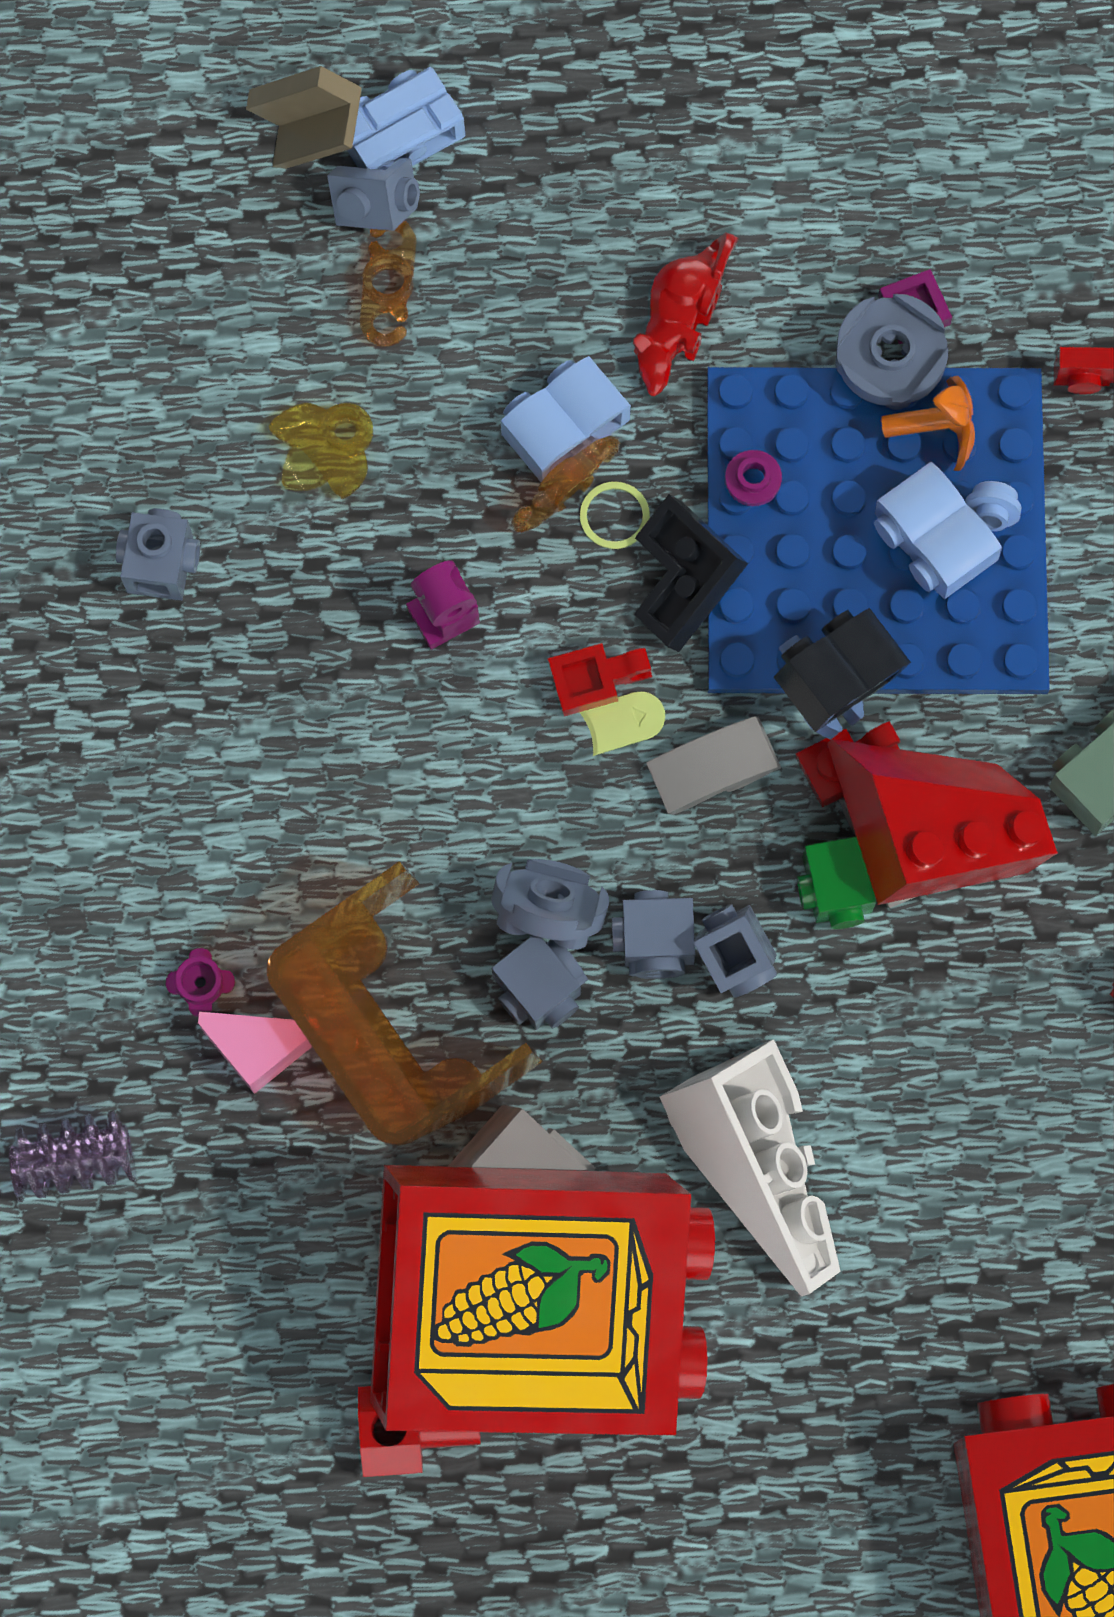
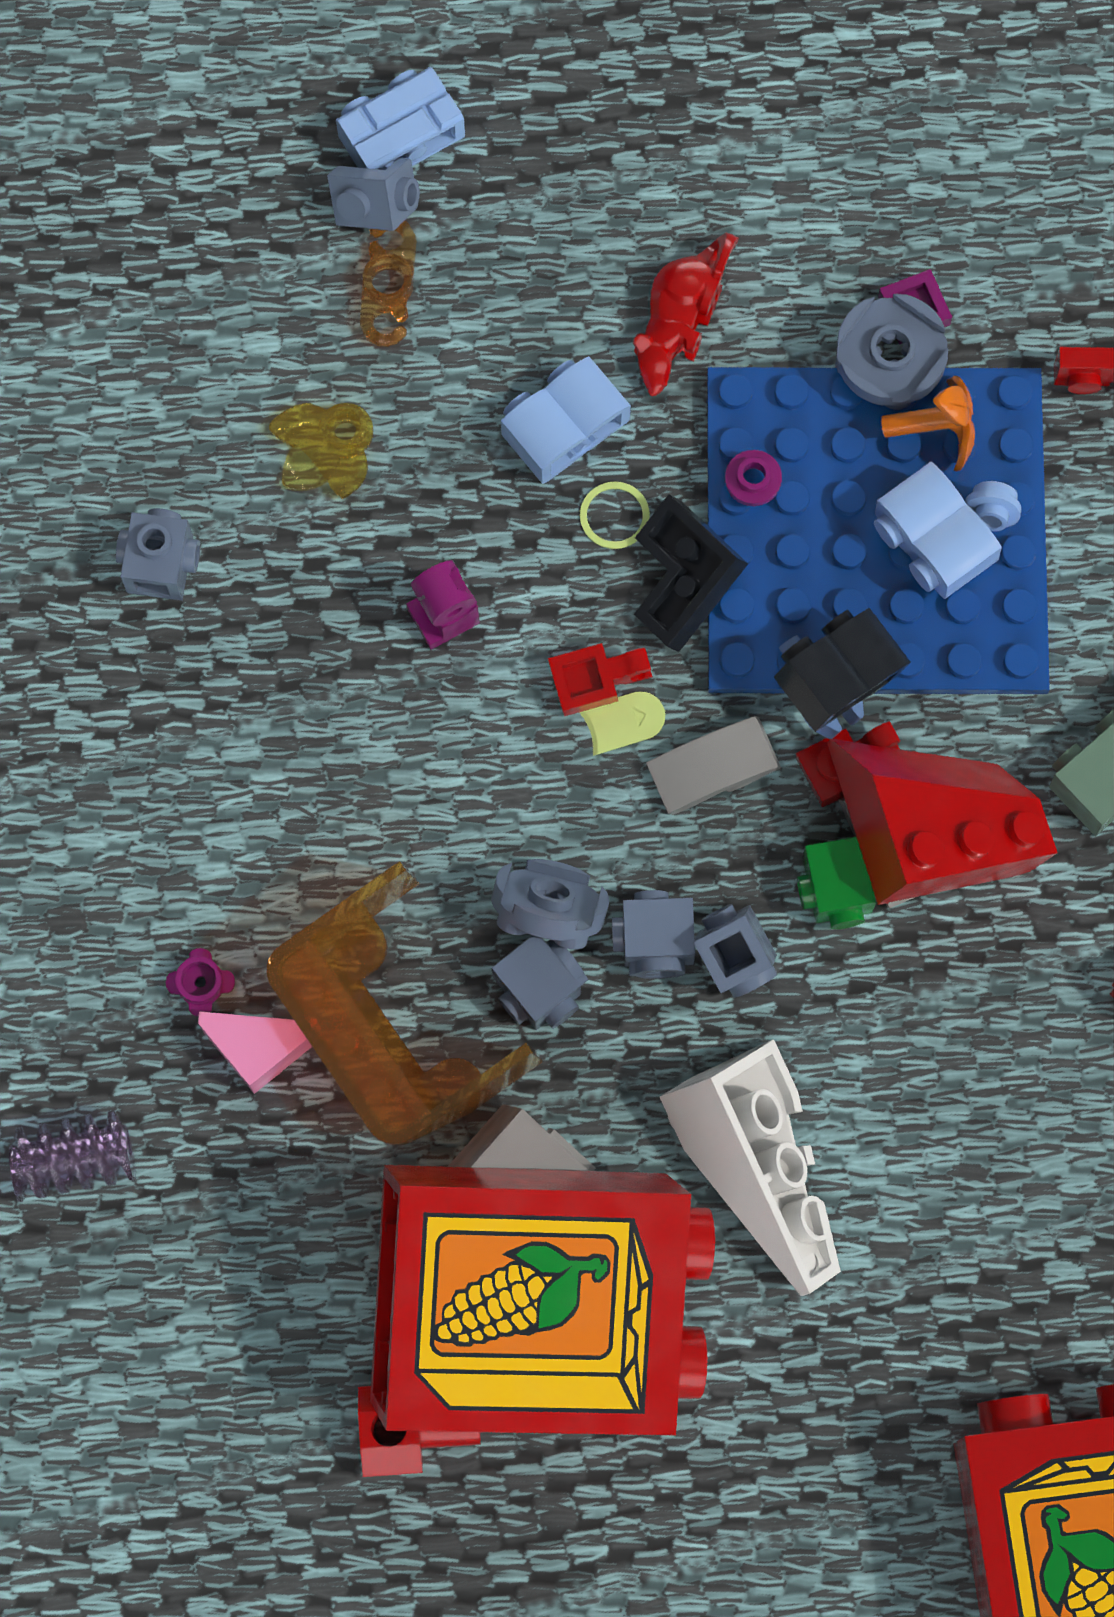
dark tan panel [246,66,362,169] -> none
clear orange piece [511,435,620,533] -> none

